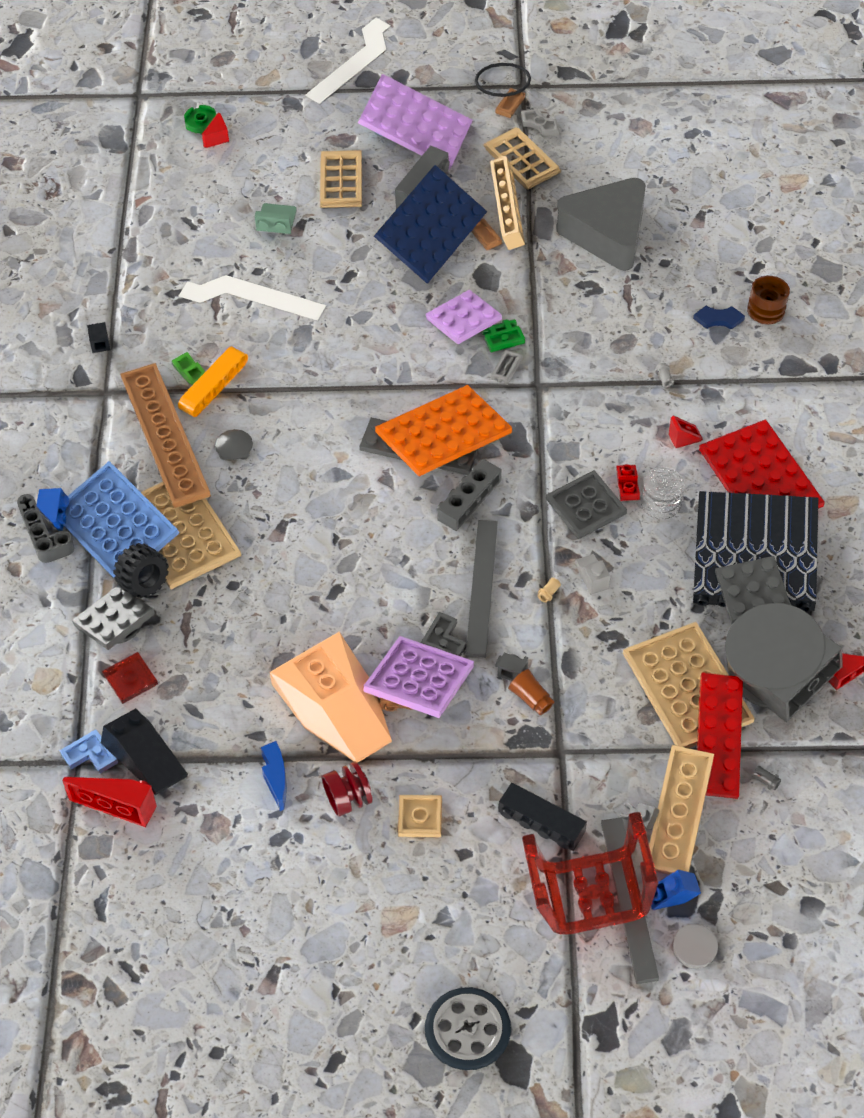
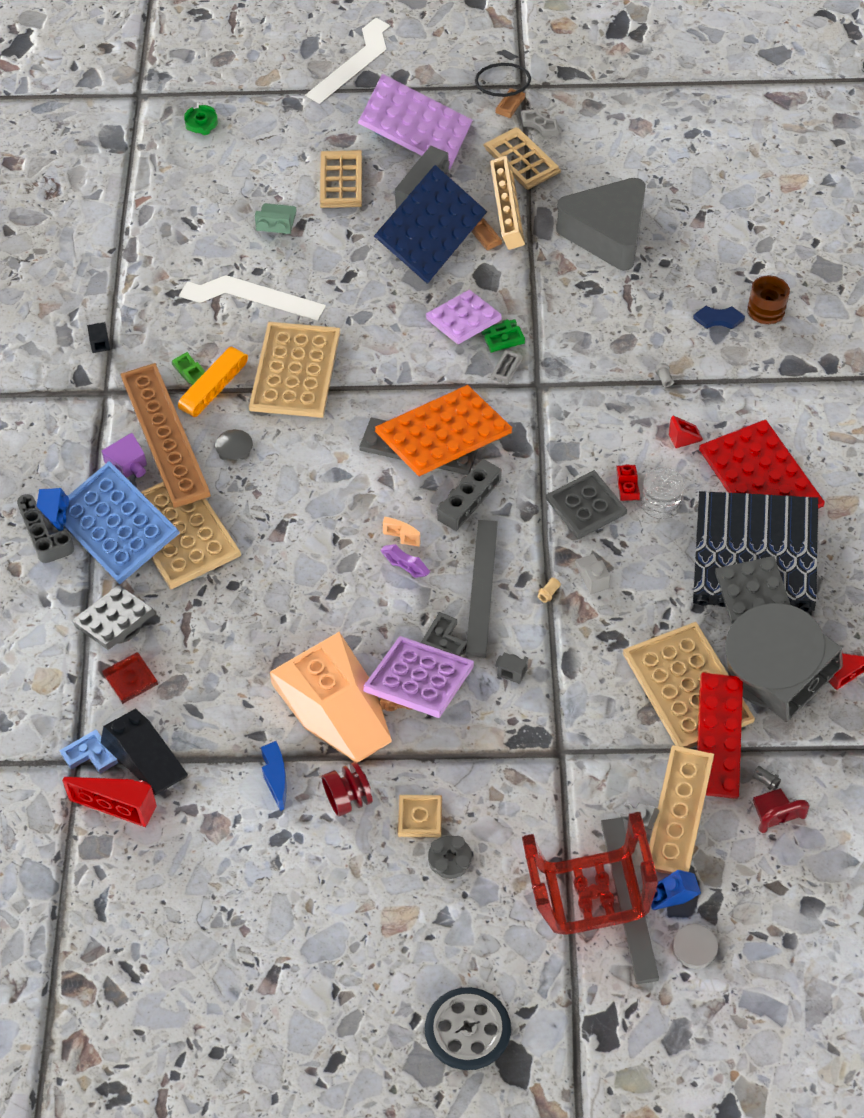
black tyre [113,543,169,598] -> none
red slope [202,113,229,148] -> none
black brick [498,782,587,851] -> none
dark orange plant [508,669,554,715] -> none
none -> medium lavender torso [101,433,147,478]
none -> tan plate [249,322,340,418]
none -> medium lavender tile [380,544,430,578]
none -> light nougat slope [383,517,421,547]
none -> dark grey plate [428,836,472,879]
none -> dark red piece [753,788,810,833]

